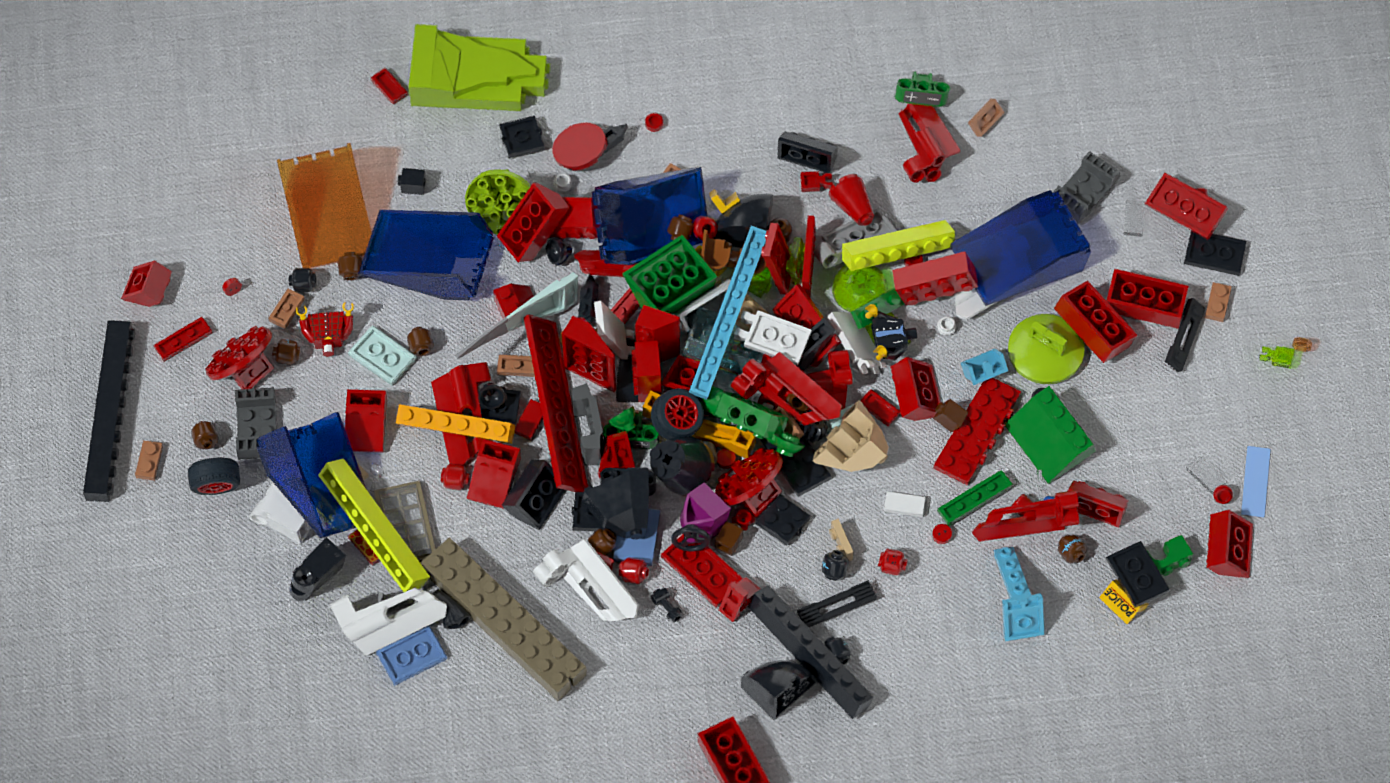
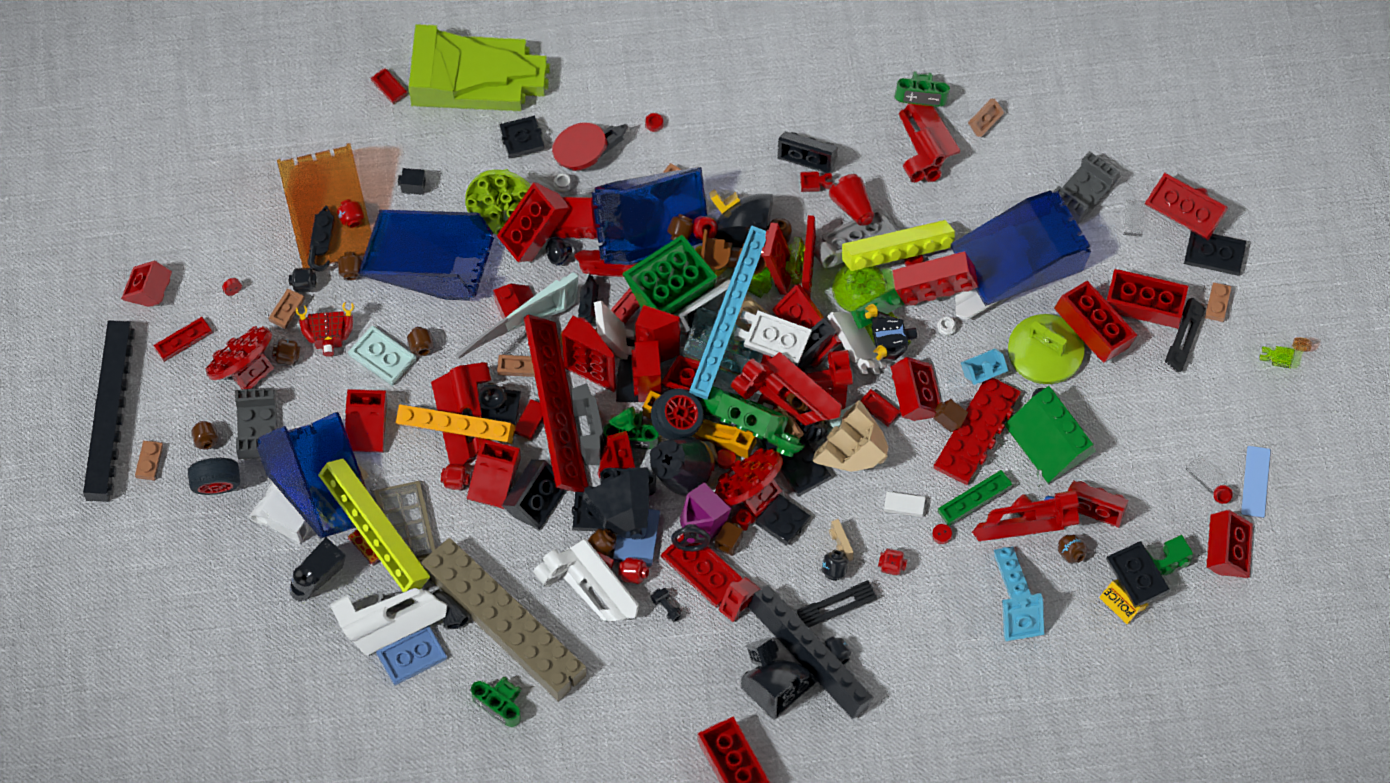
none -> black plate [308,205,335,272]
none -> red head [337,199,364,228]
none -> green beam [471,676,522,727]
none -> black slope [746,637,779,667]

